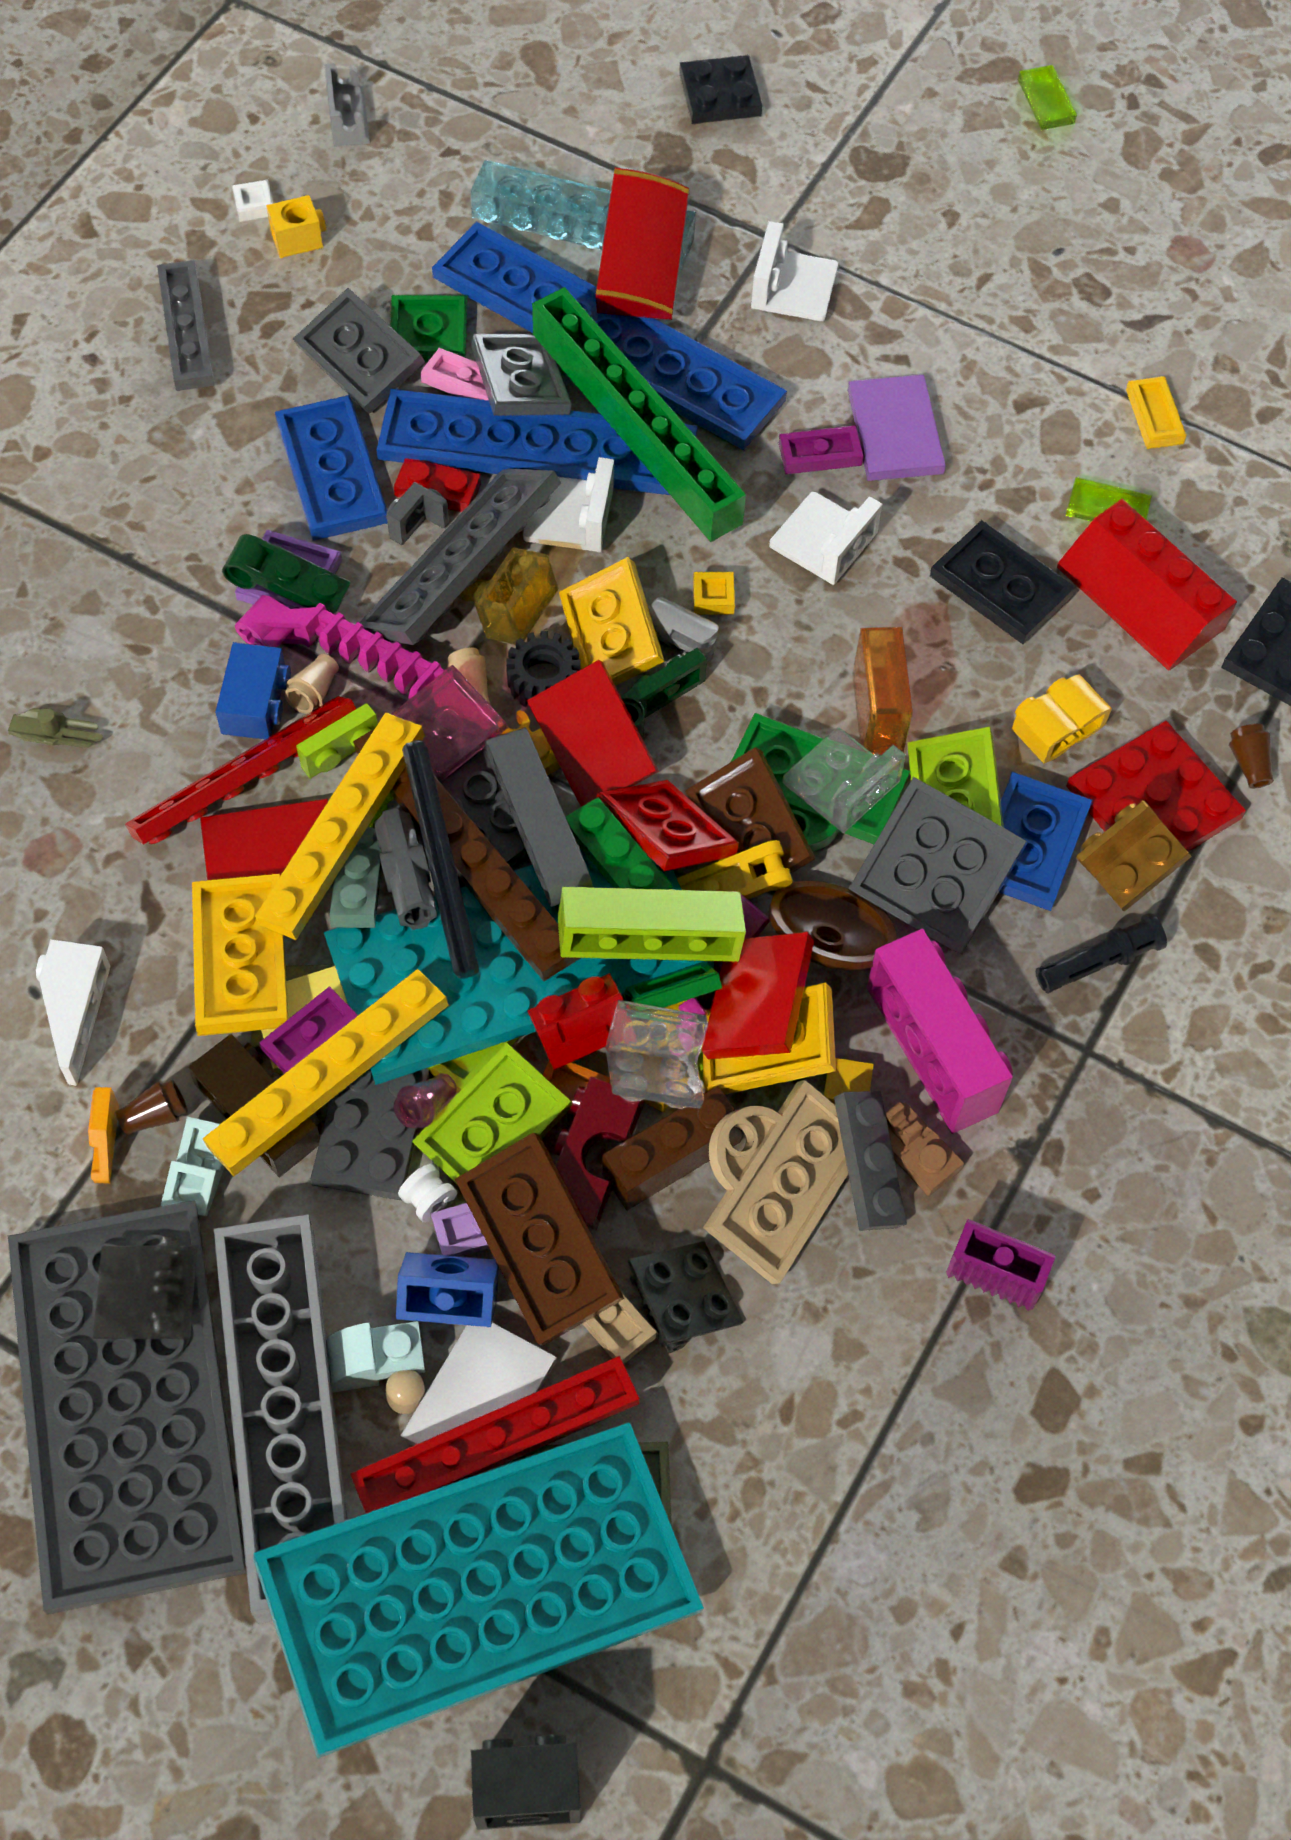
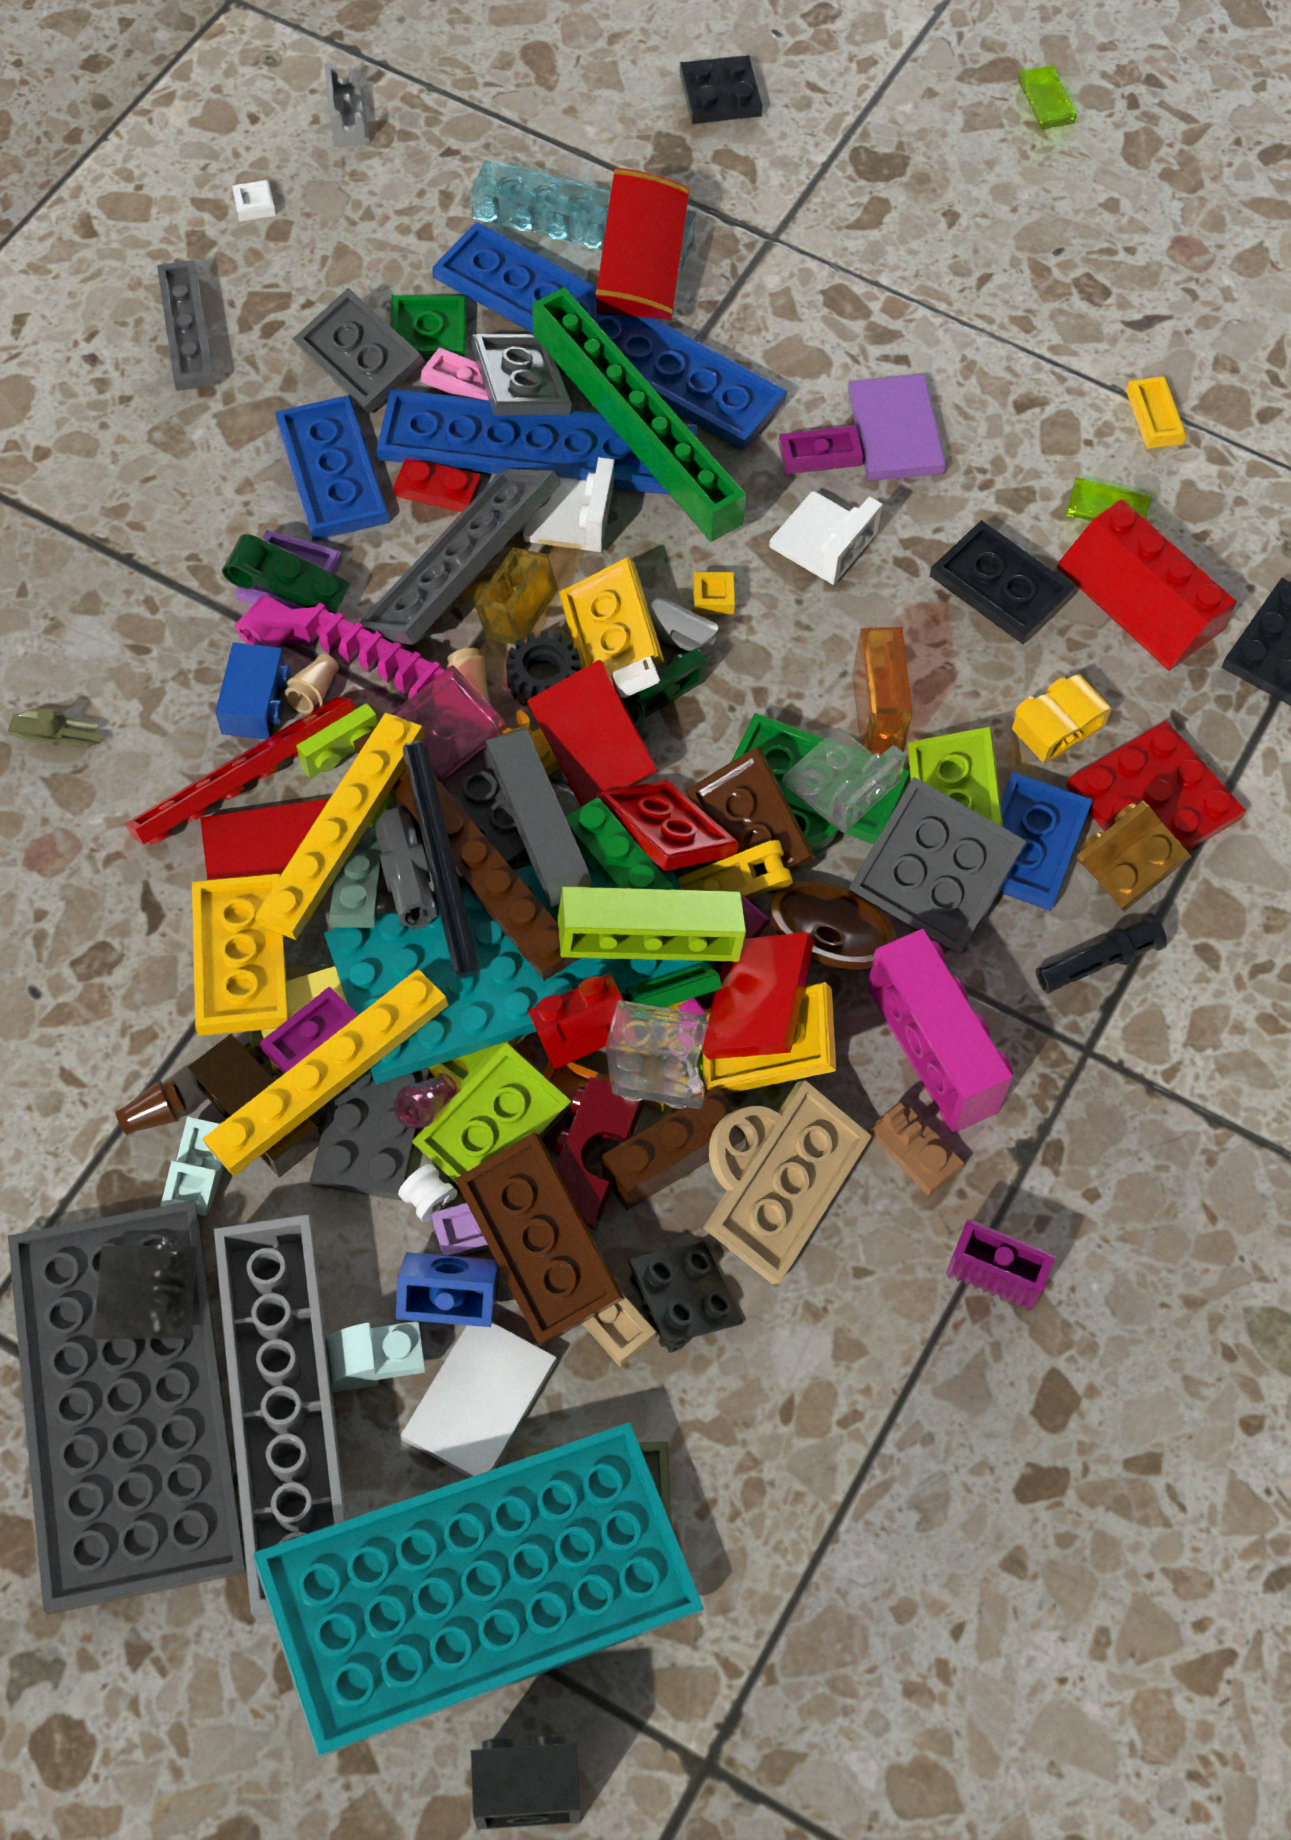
white slope [36,939,111,1086] -> none
light orange tile [88,1087,119,1183] -> none
yellow brick [266,195,327,258] -> none
red plate [350,1356,640,1514] -> none
dark grey bracket [386,482,449,545] -> none
tan piece [386,1370,425,1414] -> none
white bracket [751,221,838,321] -> none
yellow tile [823,1058,874,1105] -> none
dark grey plate [834,1091,907,1231] -> none
reddish brown cone [1229,723,1274,789] -> none
none -> white tile [612,656,660,698]

